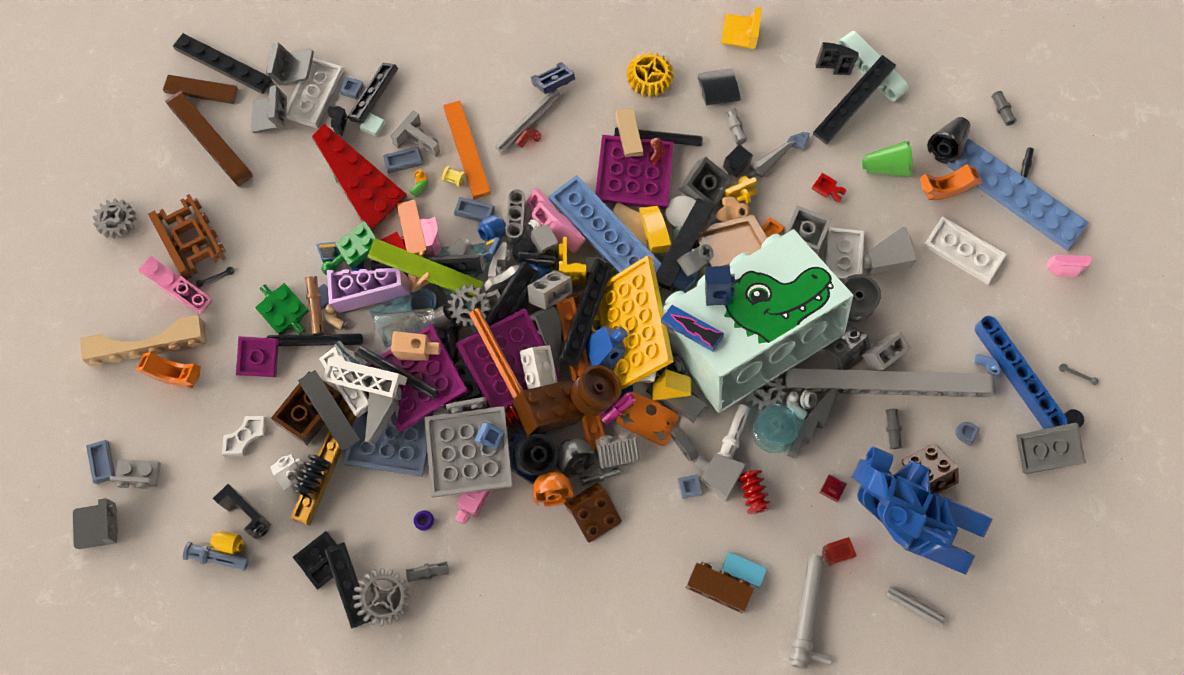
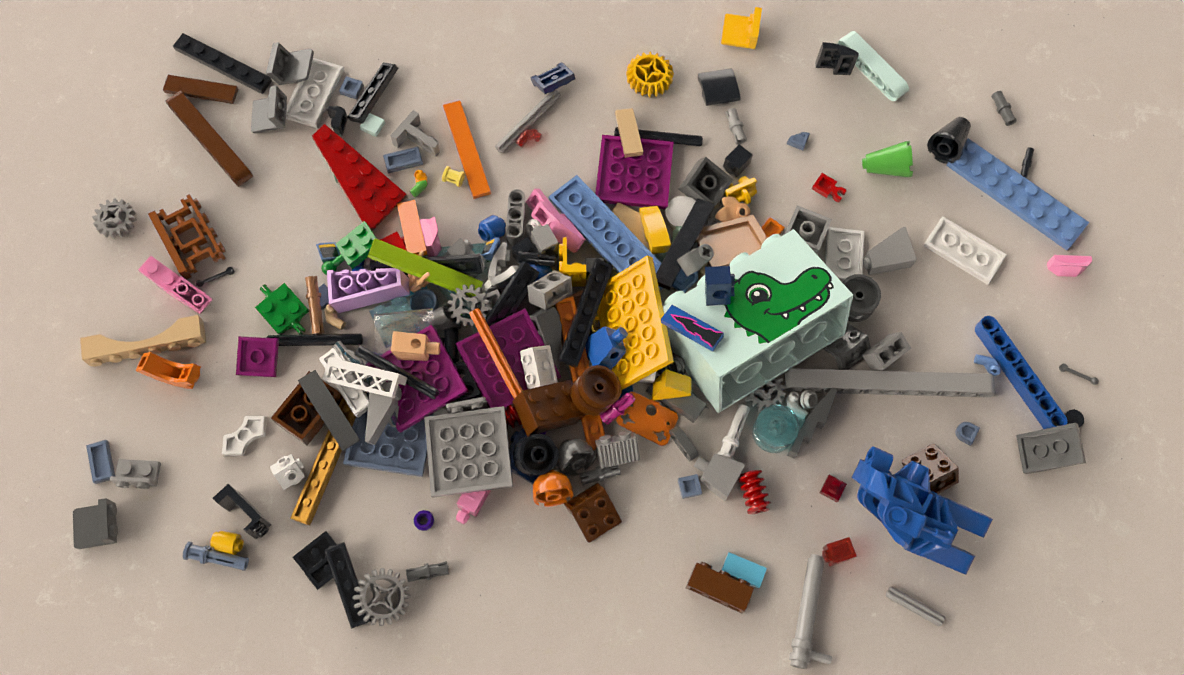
black piece [291,454,333,500] -> none
sand blue tile [454,197,495,222] -> none
medium blue slope [475,423,505,450] -> none
clear red arm [649,138,665,165] -> none
dark grey bar [747,141,796,179] -> none
black plate [813,55,896,145] -> none
dark grey pin [885,408,903,449] -> none
orange arch [920,164,982,200] -> none

